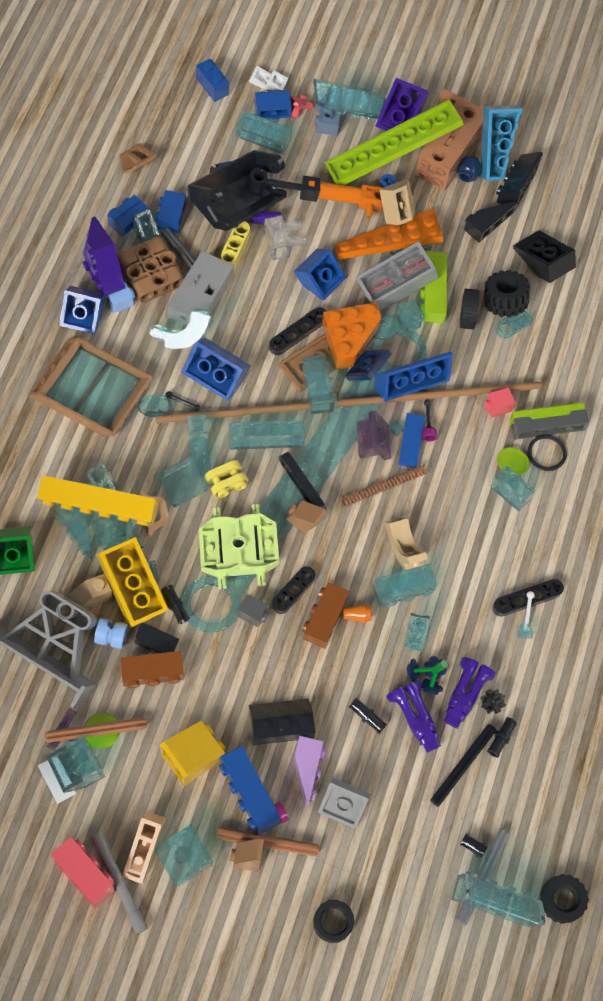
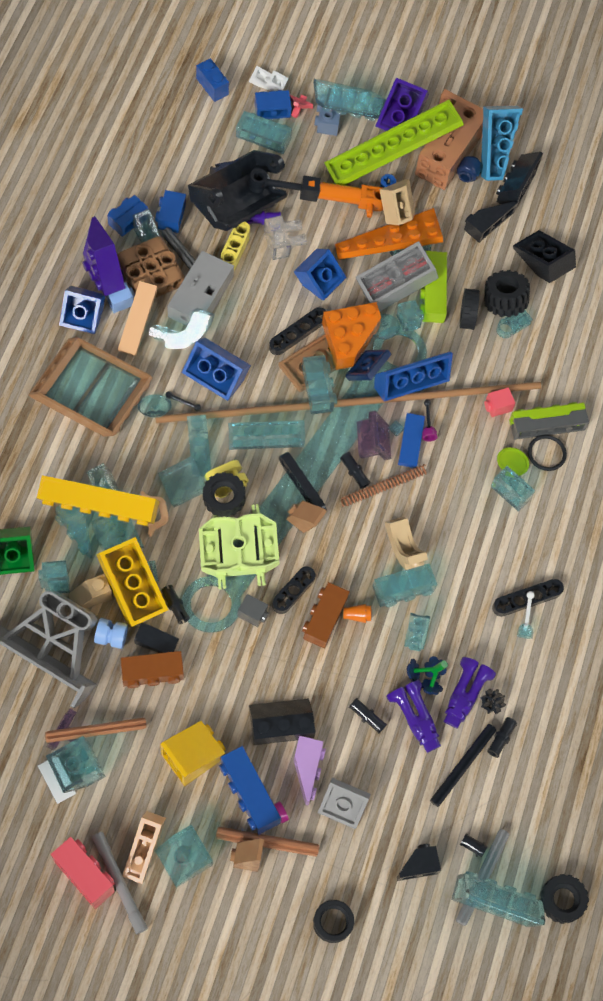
lime piece [84,713,120,749] -> none
medium nougat slope [120,143,156,173] -> none
none -> clear light blue brick [38,560,70,593]
none -> light nougat tile [118,281,158,356]
none -> black tyre [203,472,246,517]
none -> black pin [340,452,371,489]
none -> black slope [397,844,441,881]

